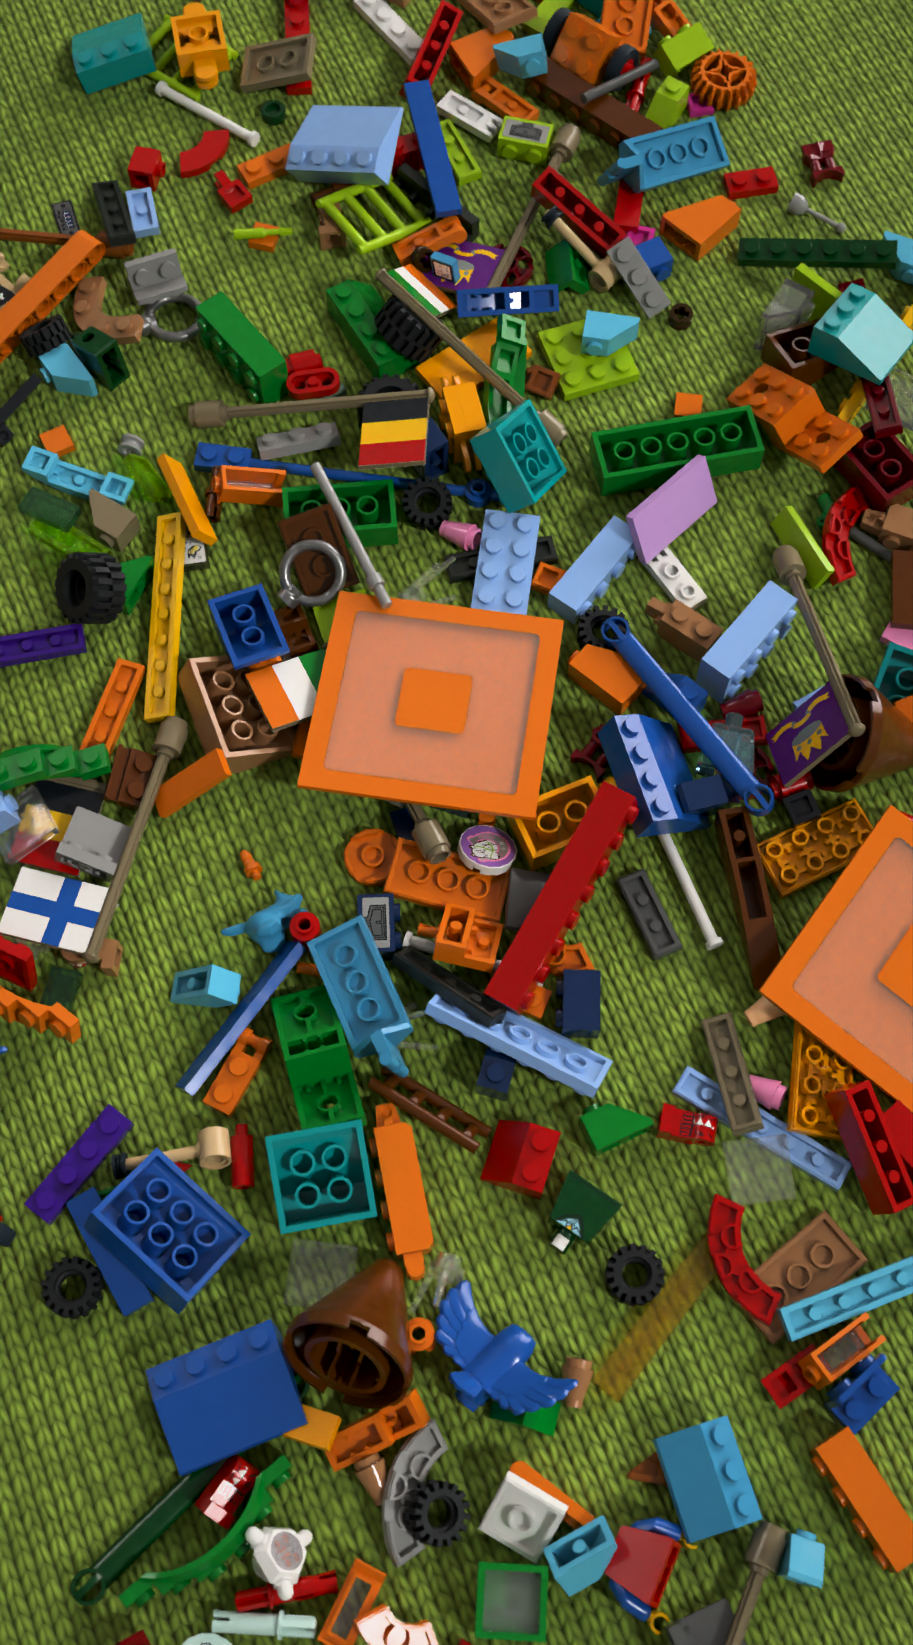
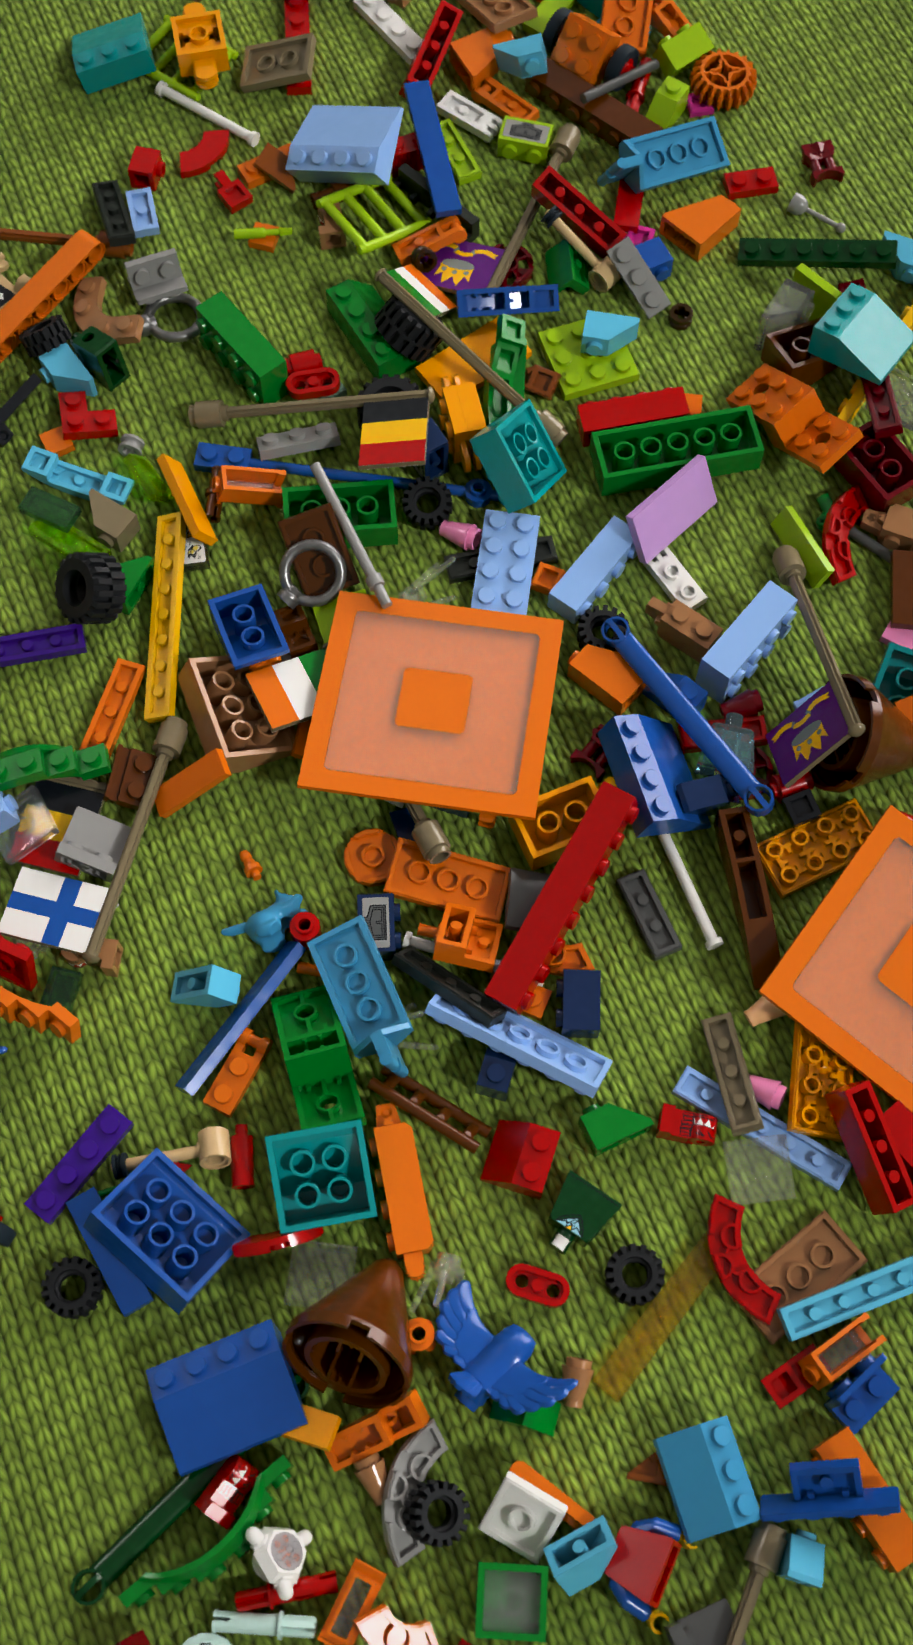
sticker [51,200,80,235] -> none
dark green tile [261,100,286,126] -> none
tile [430,251,460,284] -> none
tile [457,825,517,875] -> none
none -> red plate [58,391,118,440]
none -> red tile [232,1227,324,1258]
none -> dark orange tile [254,142,296,194]
none -> red plate [505,1263,570,1308]
none -> red brick [576,386,690,447]
none -> blue bracket [760,1458,901,1523]

